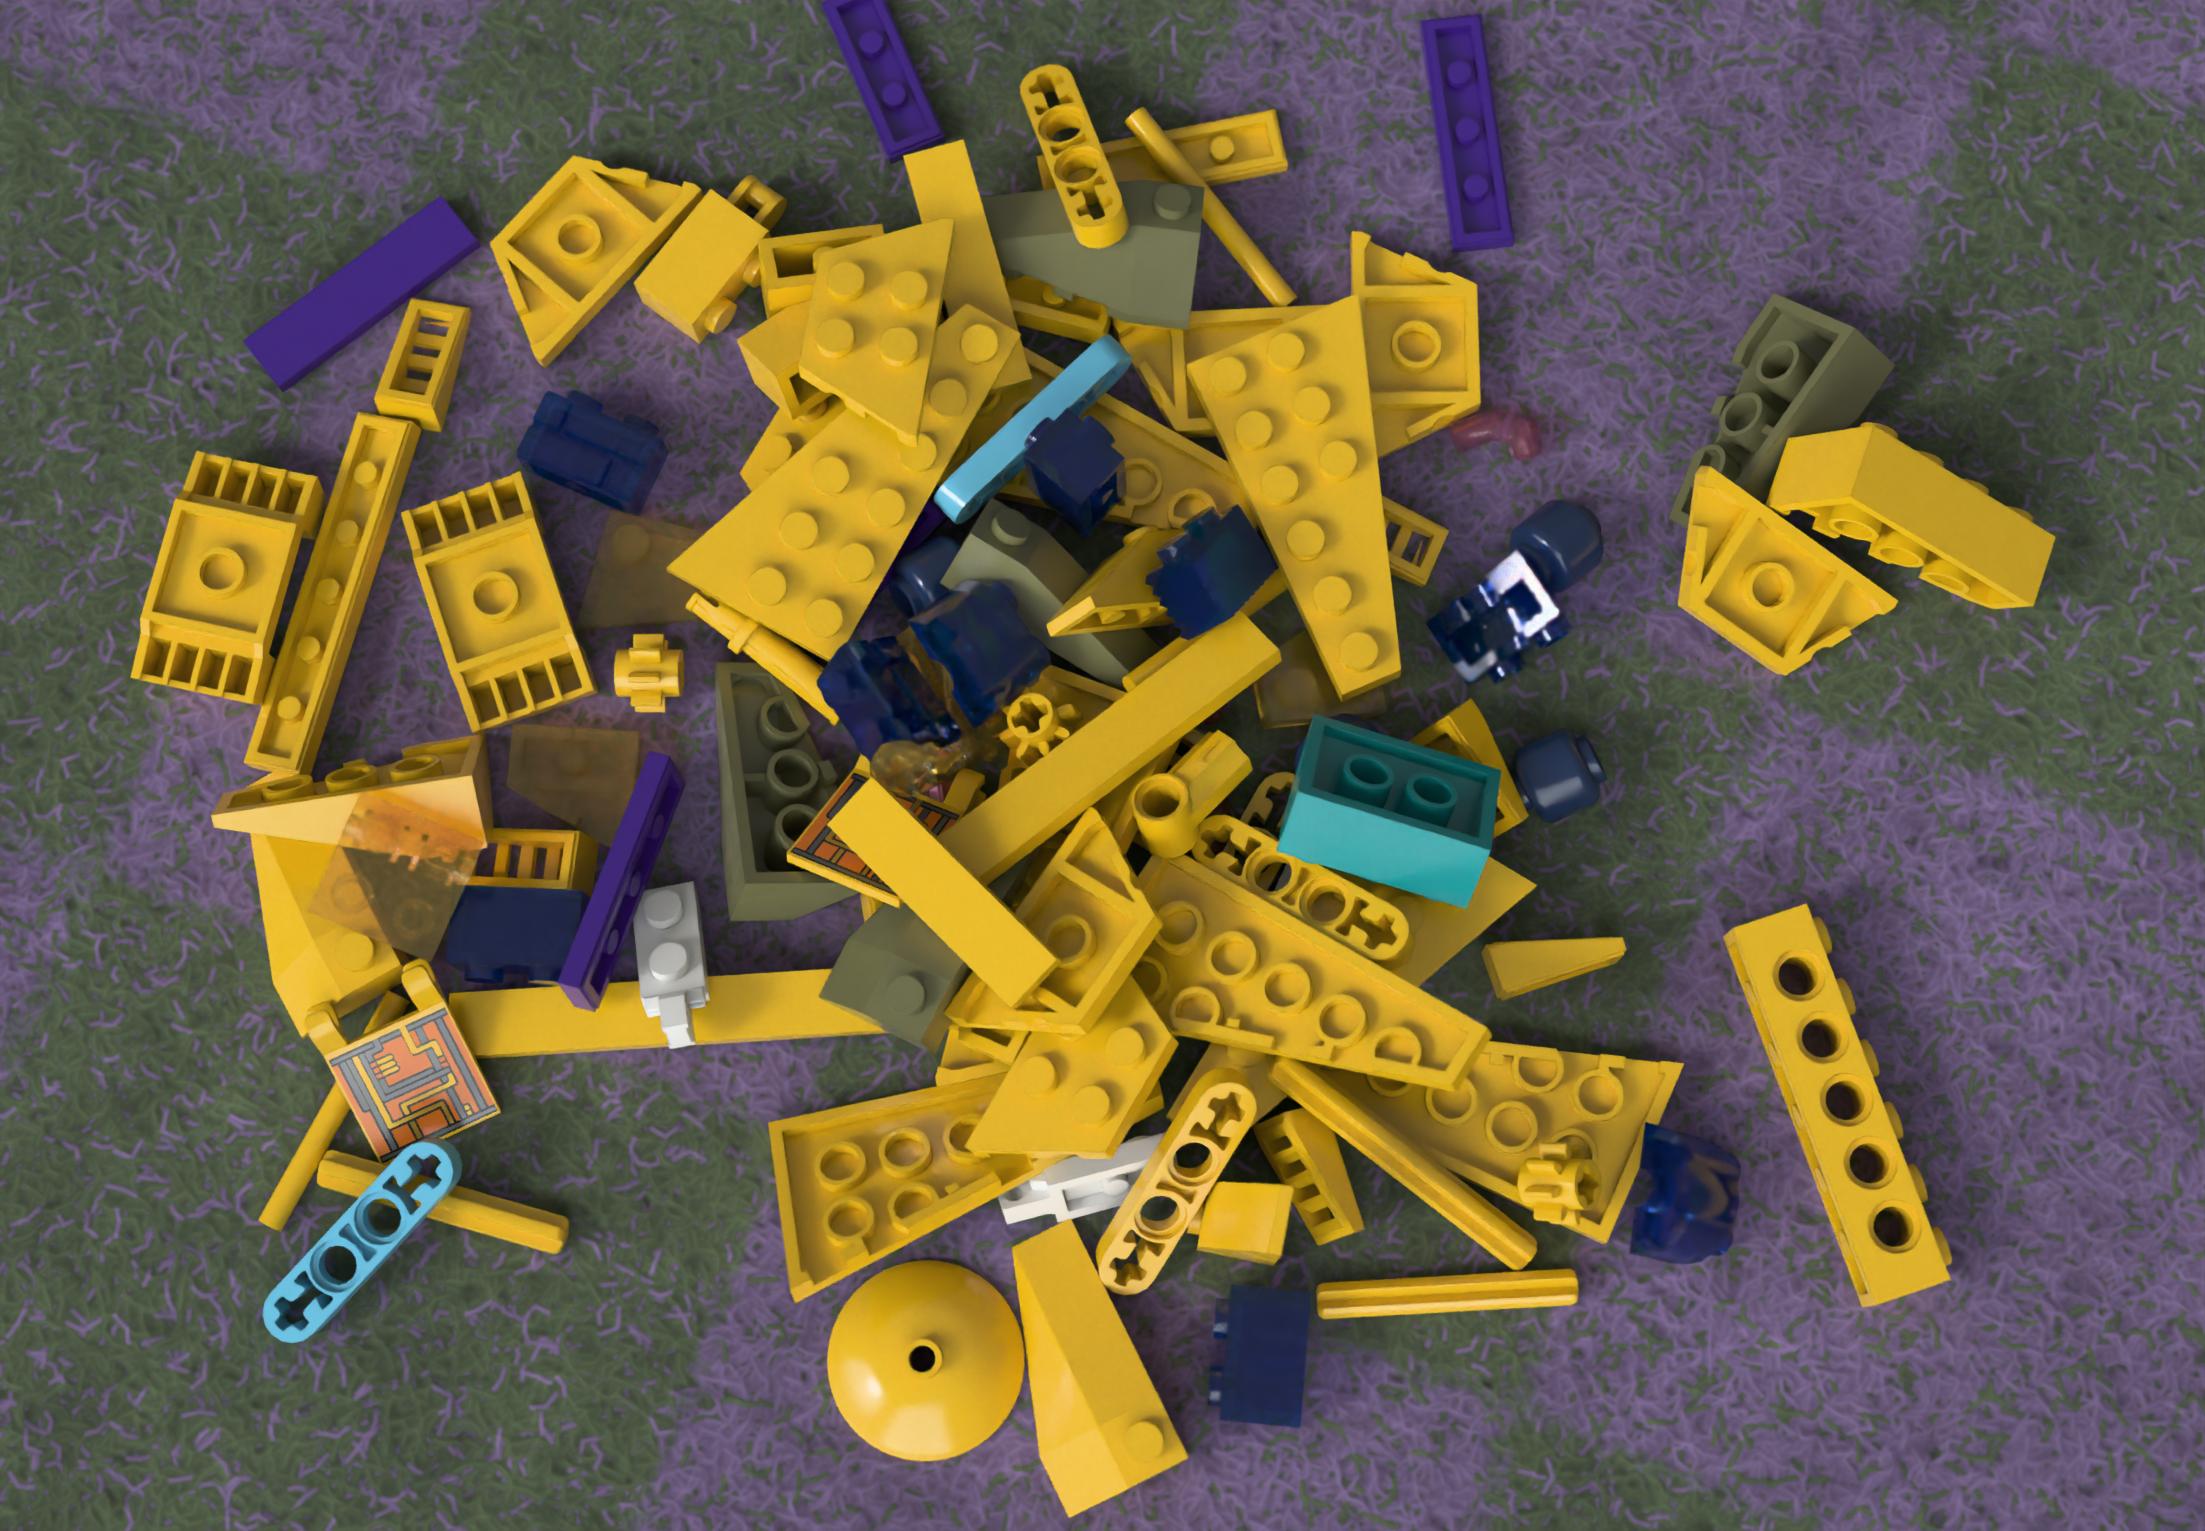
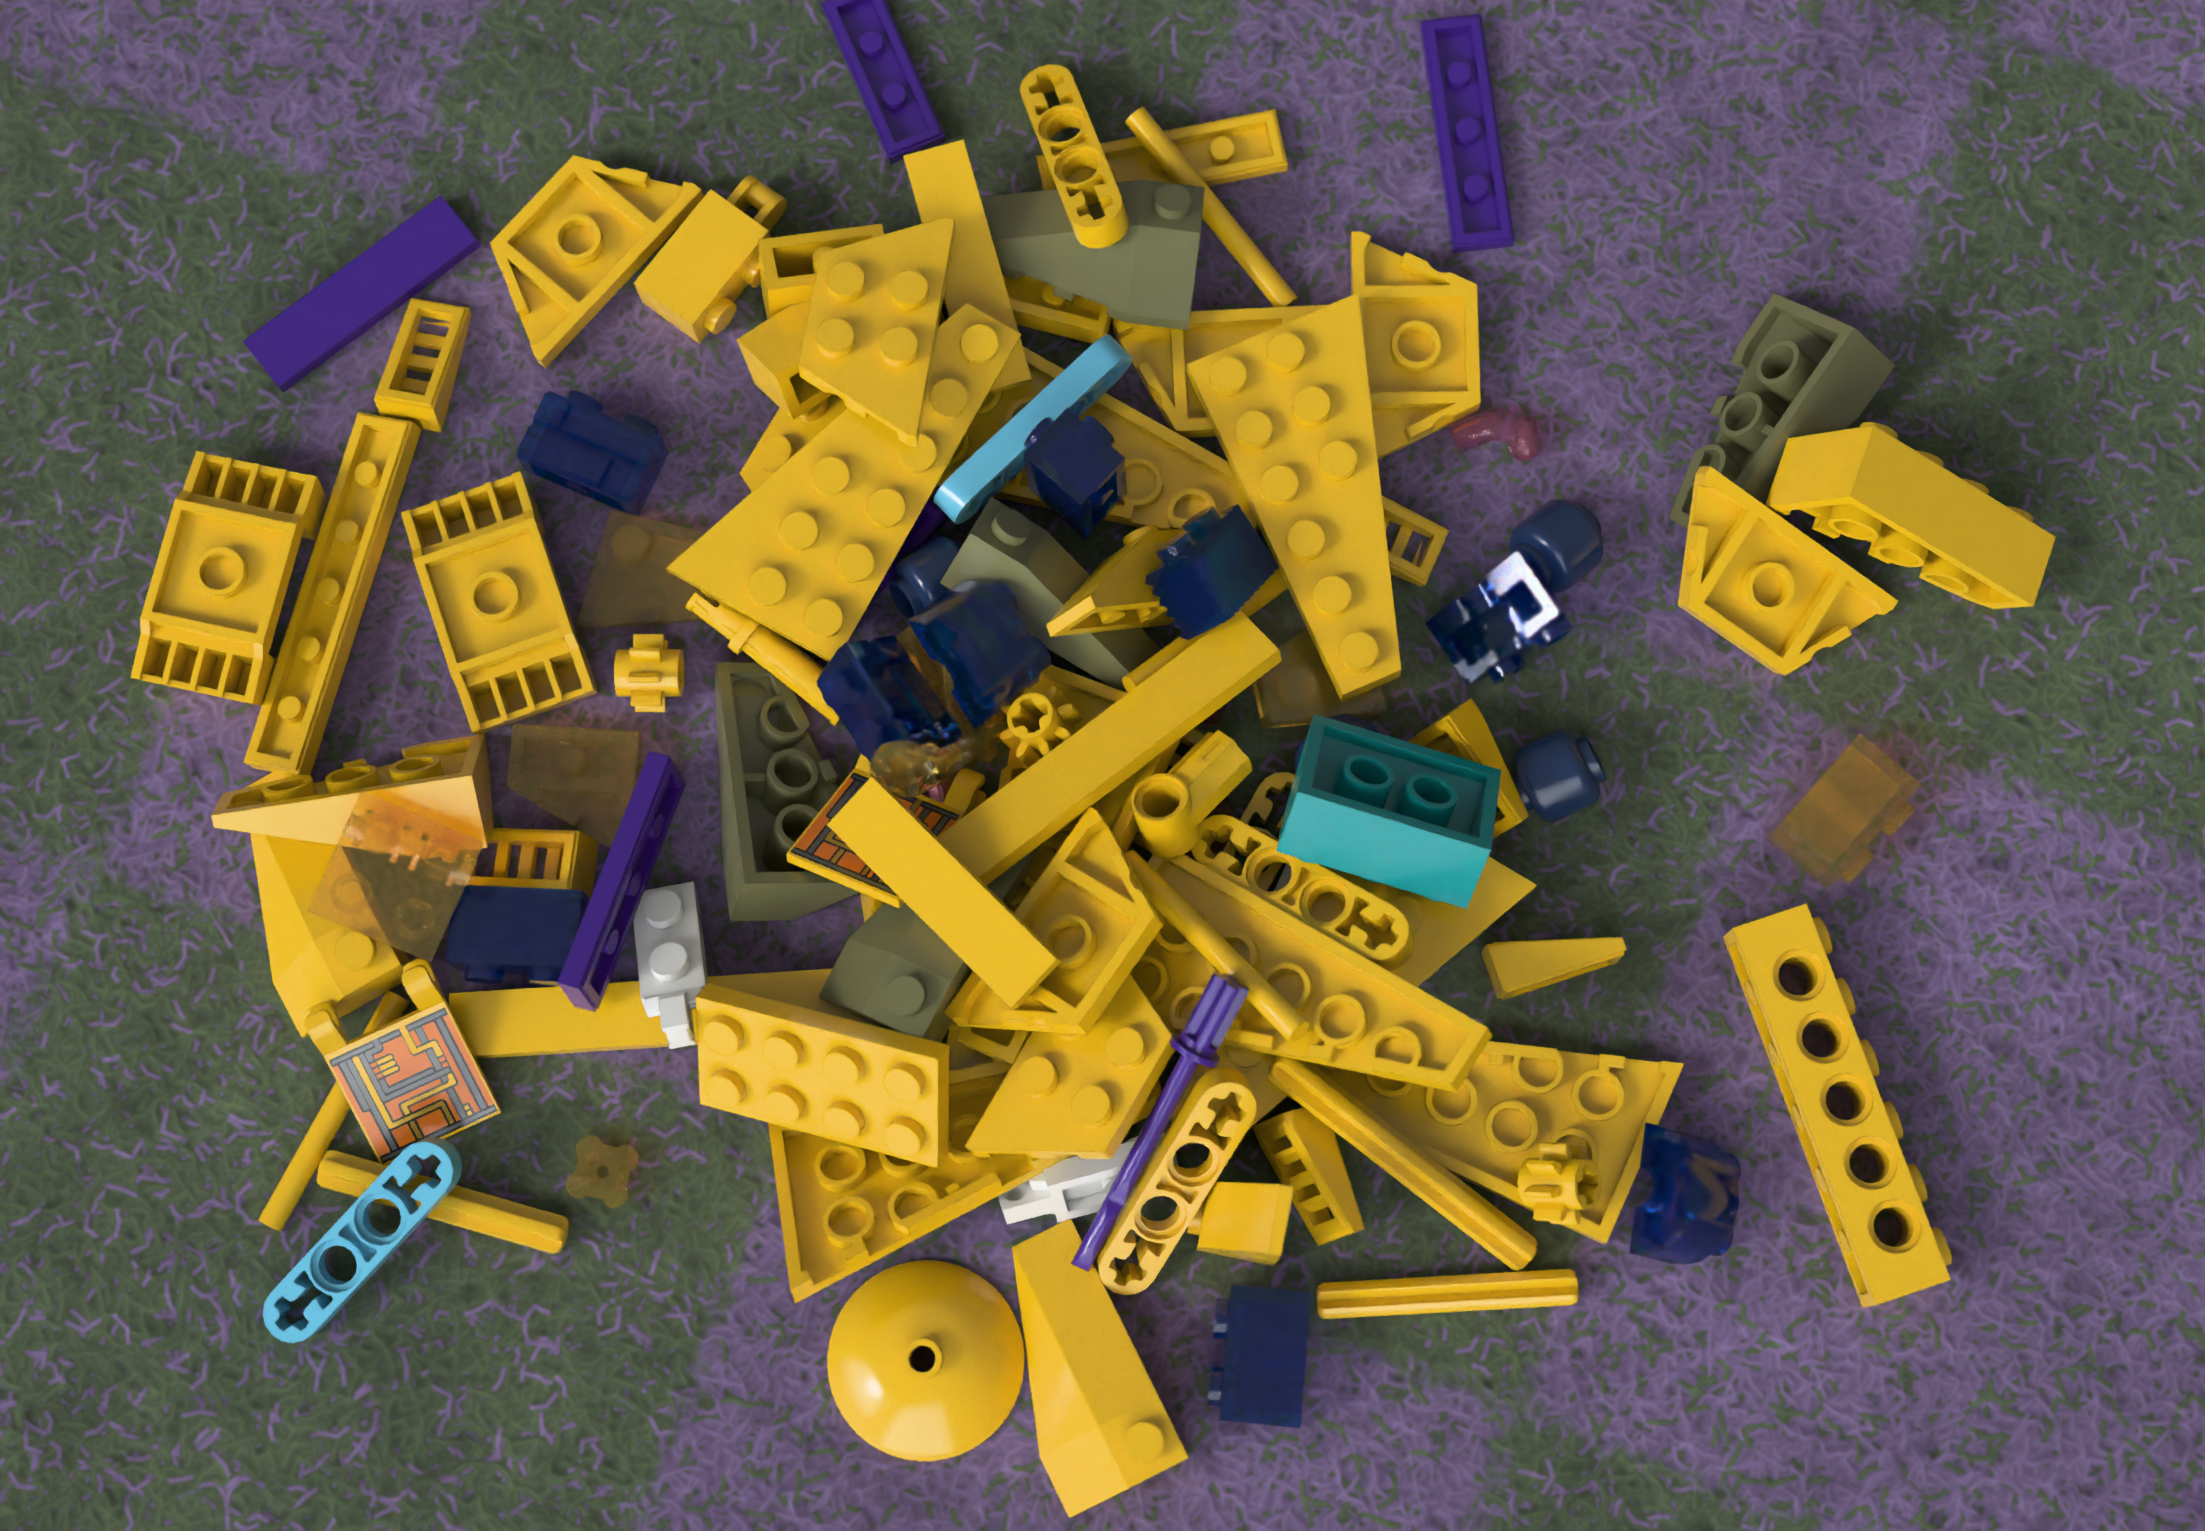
none -> clear yellow plate [566,1135,639,1208]
none -> yellow plate [696,983,949,1168]
none -> dark purple piece [1071,971,1249,1271]
none -> yellow bar [1124,850,1309,1042]
none -> clear yellow brick [1767,733,1921,889]

